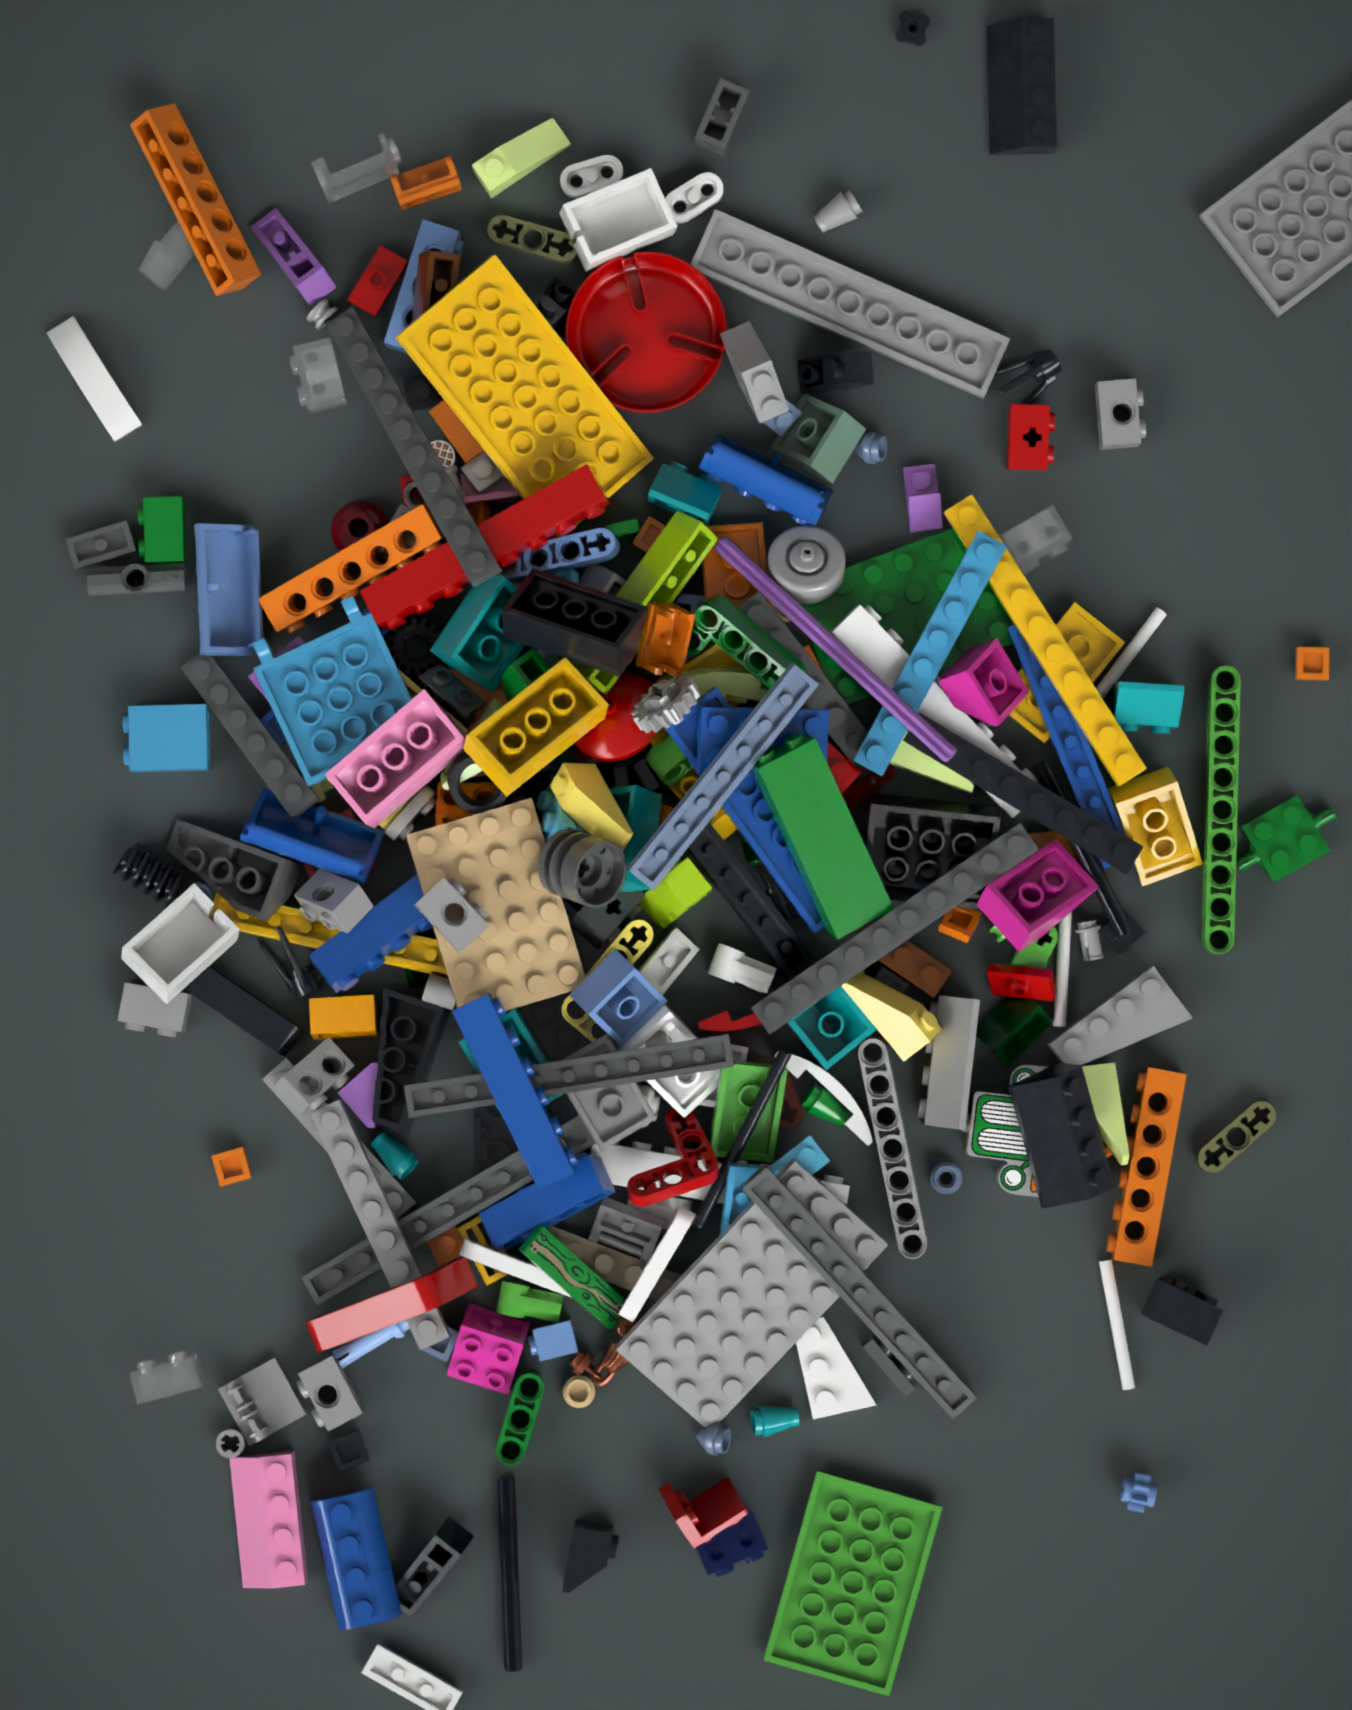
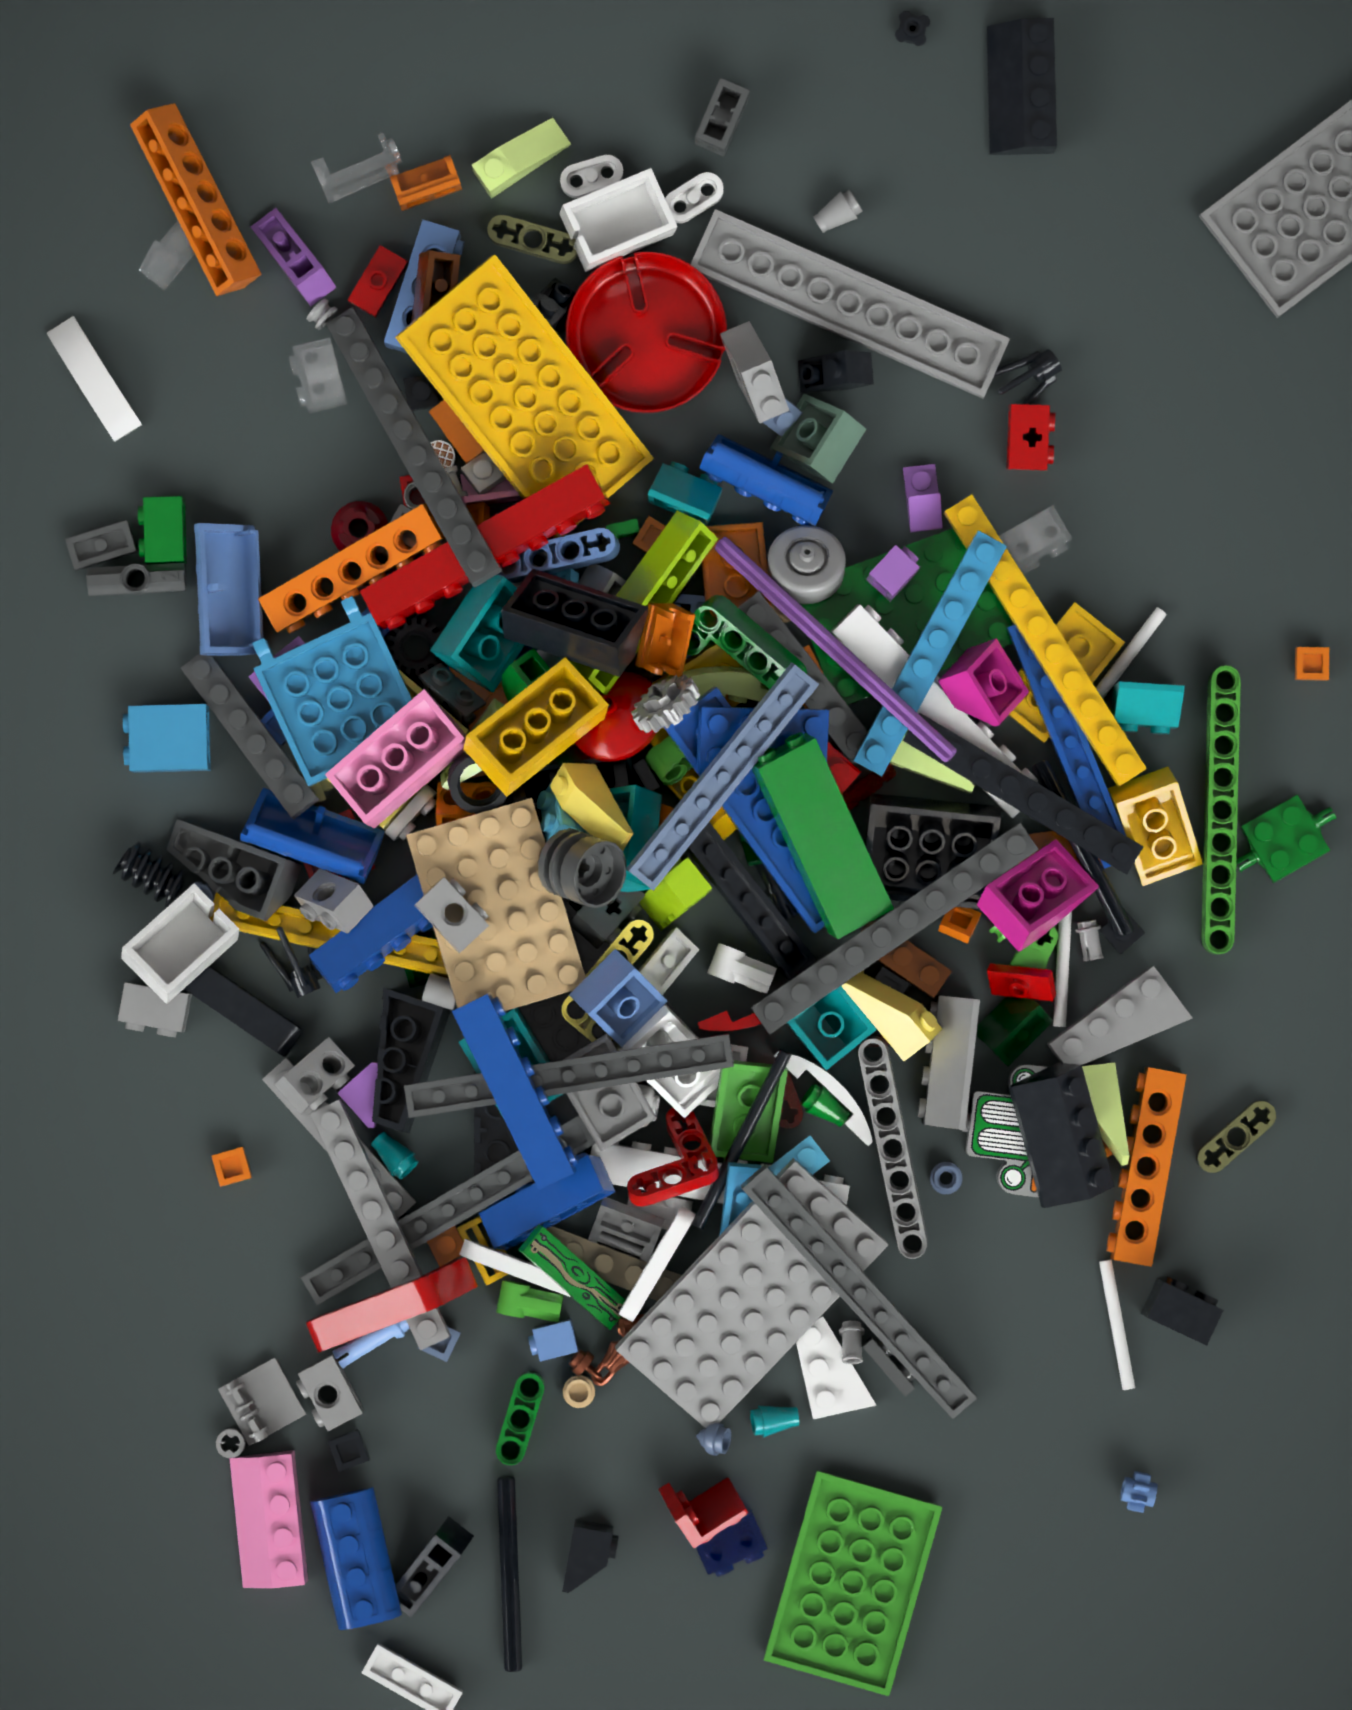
clear brick [129,1350,205,1405] -> none
light orange hinge [309,994,378,1040] -> none
dark pink bracket [447,1303,531,1394] -> none
sand blue plate [854,432,887,464] -> none
light grey brick [1094,378,1146,450] -> none
none -> light grey pin [839,1321,865,1364]
none -> medium lavender brick [867,545,920,602]

